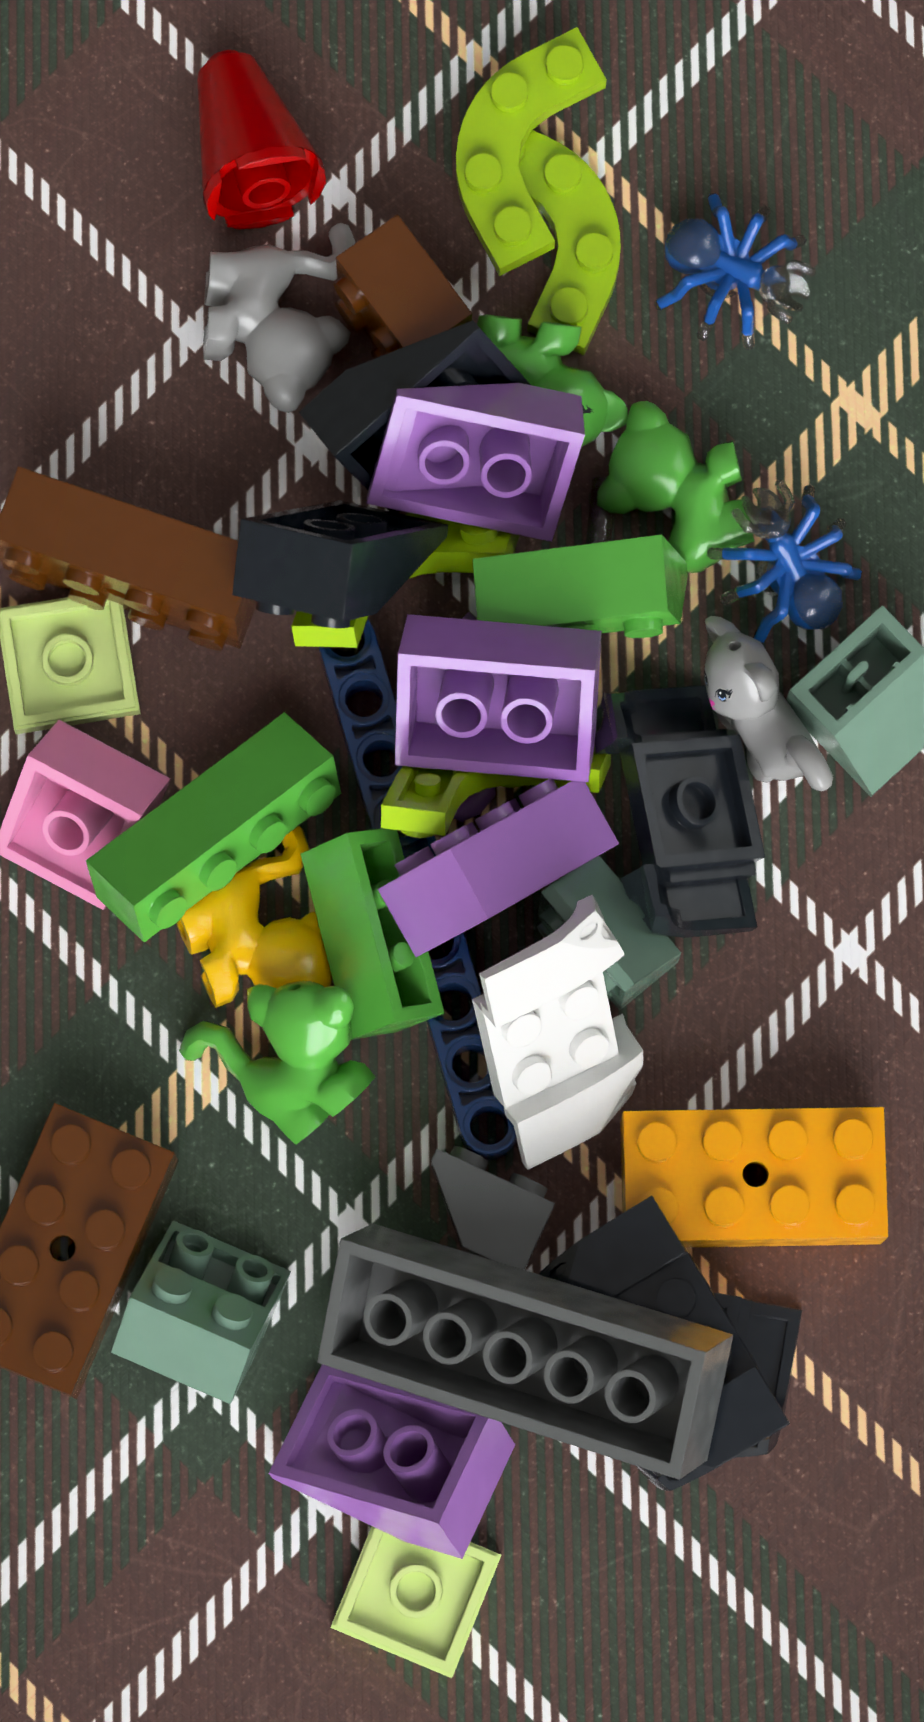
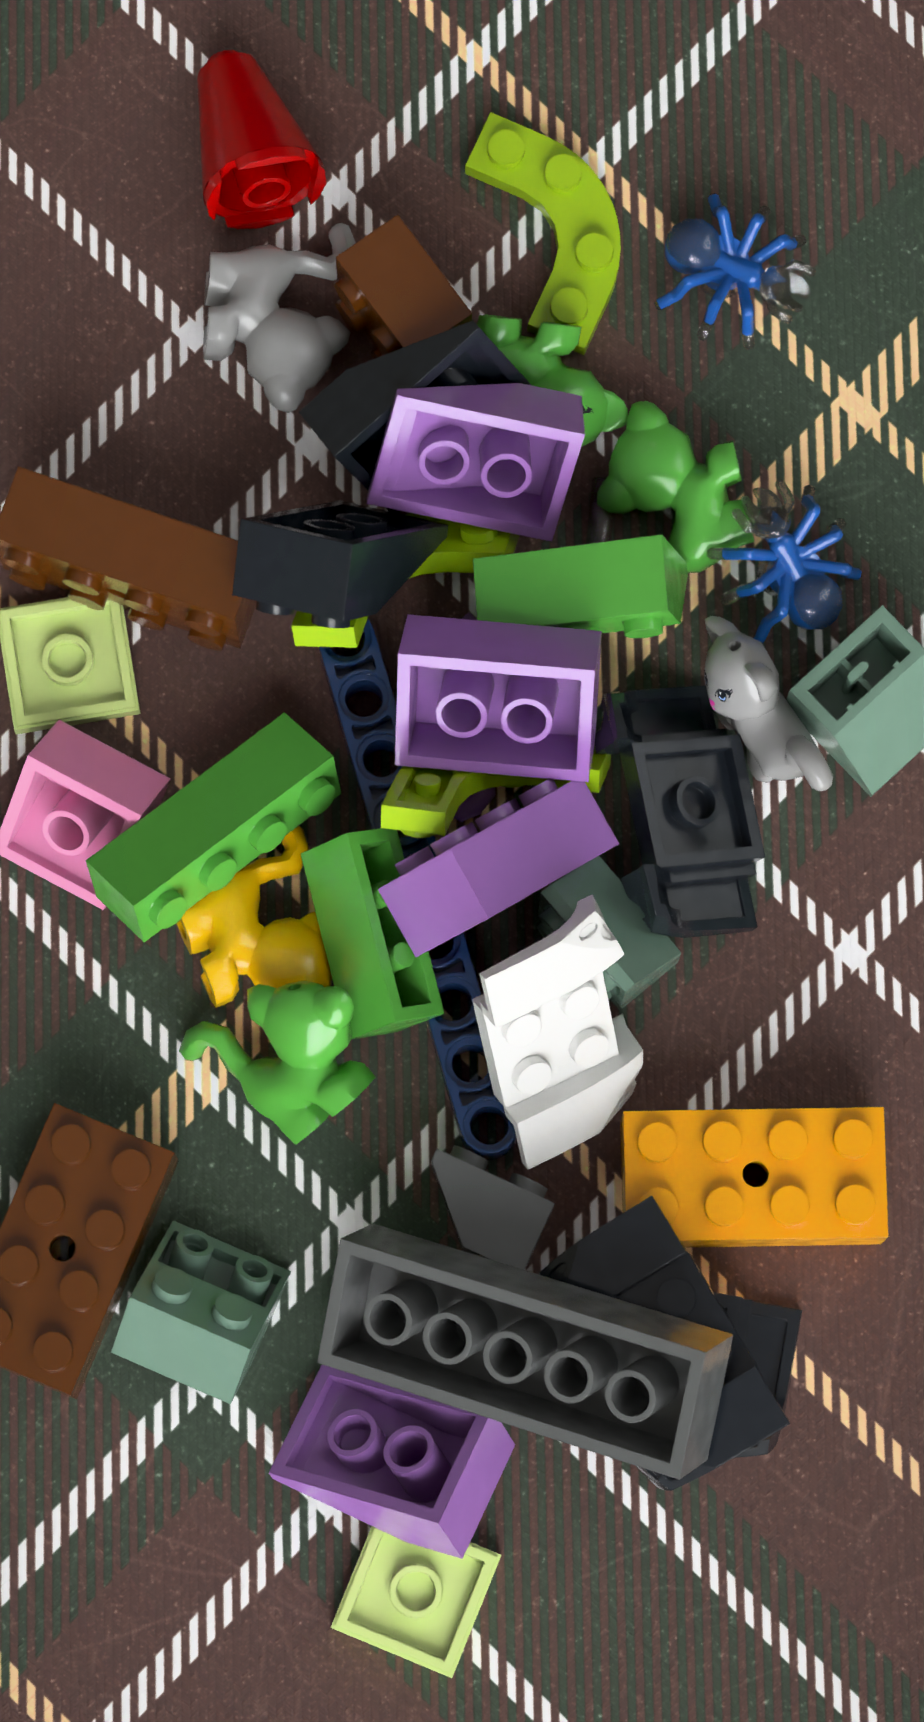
lime plate [456,27,607,276] -> none

